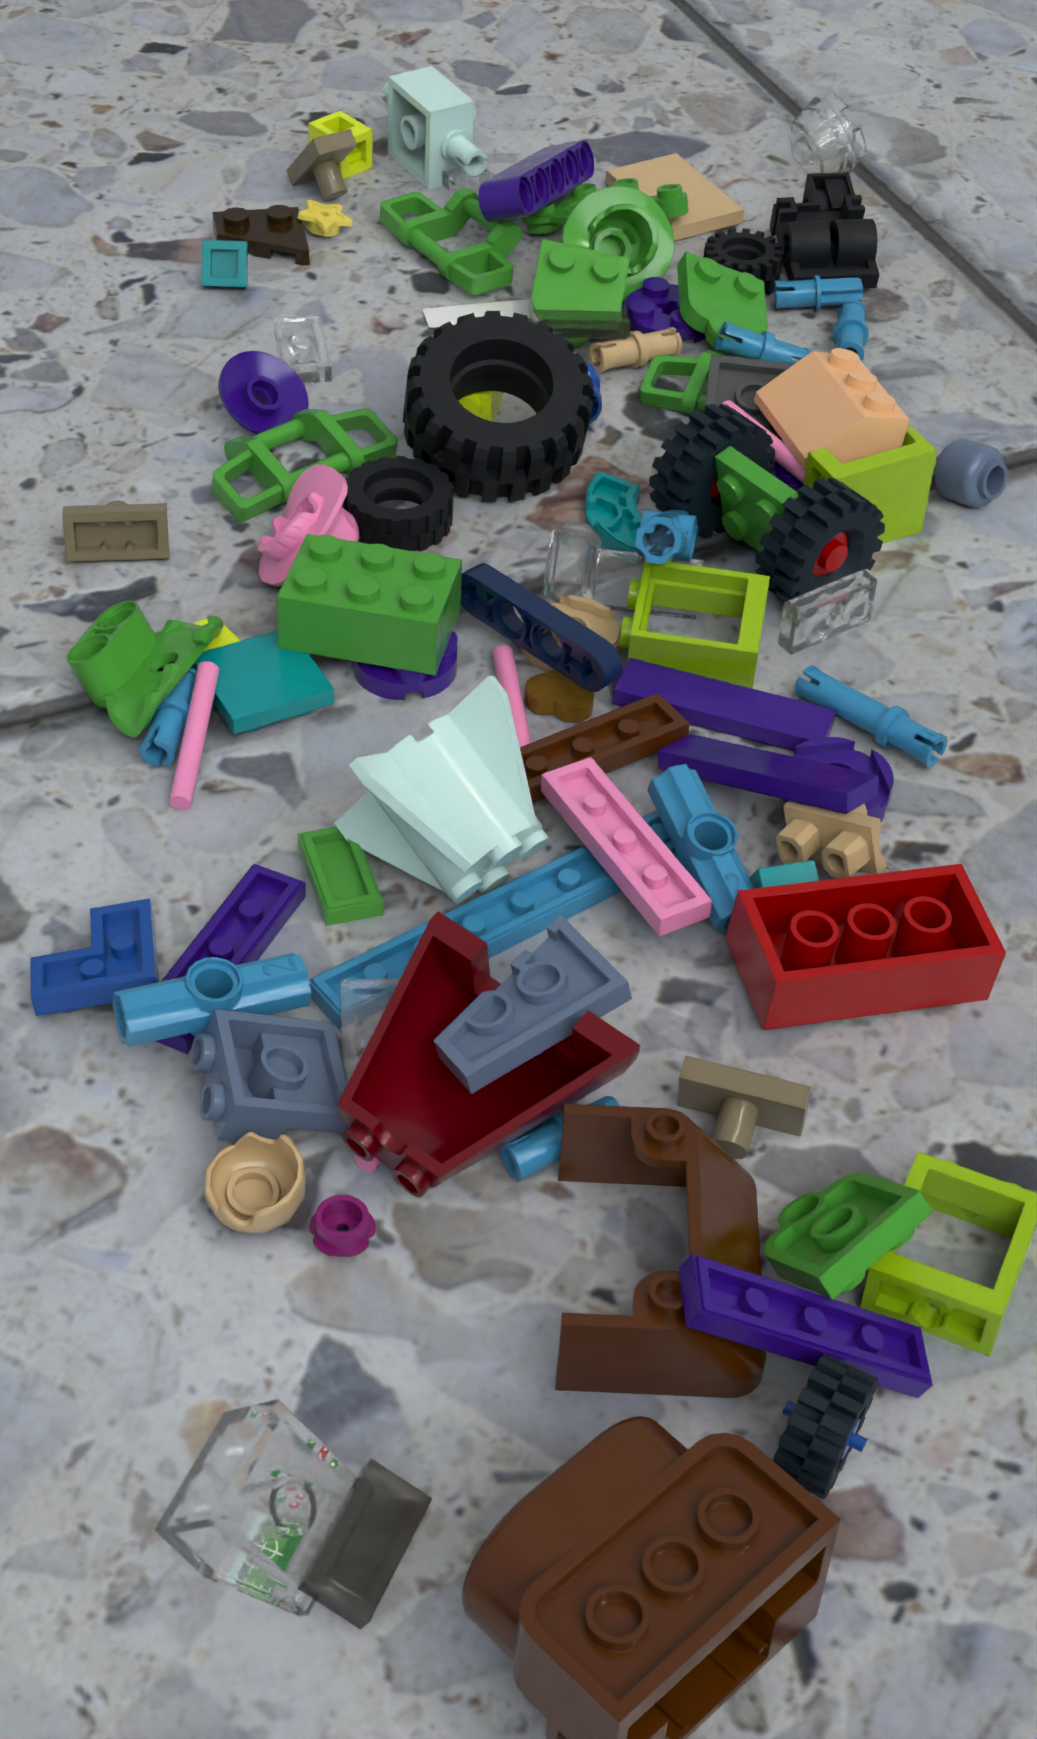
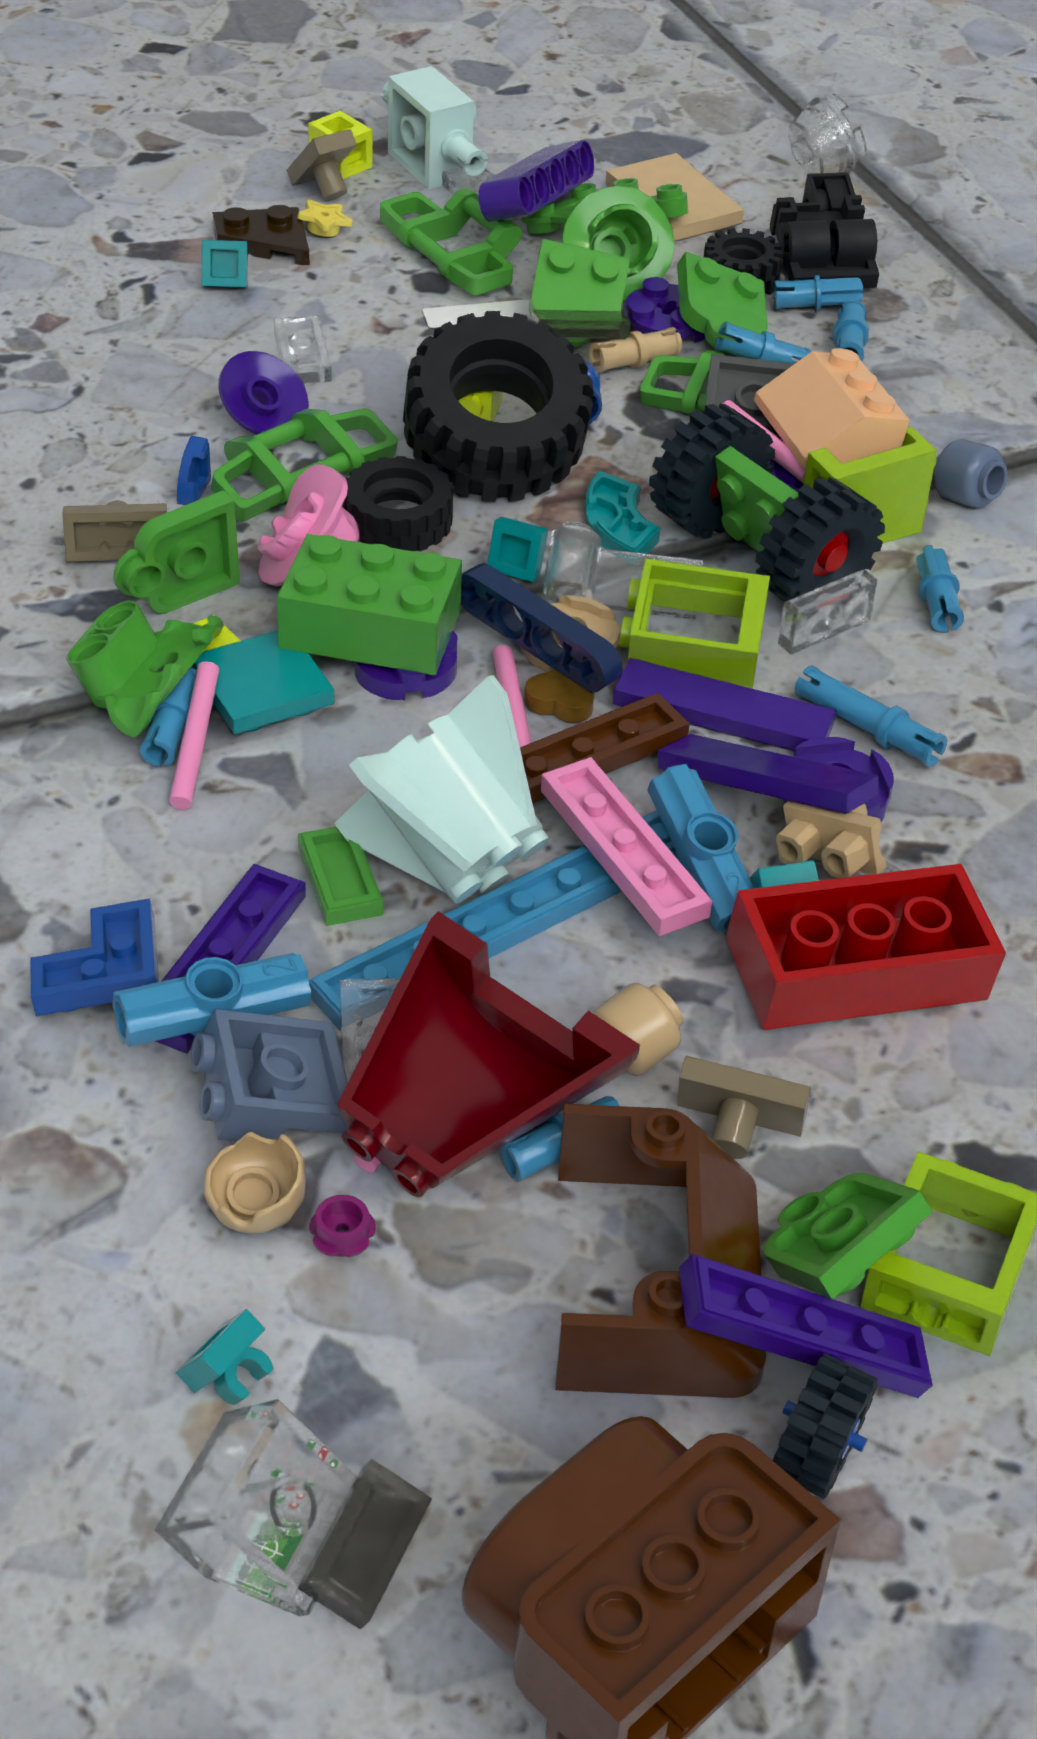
sand blue wing [434,915,632,1094] -> none
dark azure piece [635,509,699,564] -> none
none -> bright green plate [113,490,240,614]
none -> teal tile [175,1309,273,1405]
none -> blue tile [177,435,211,505]
none -> teal tile [487,516,549,582]
none -> tan head [593,983,684,1076]
none -> dark azure axle [916,545,964,633]

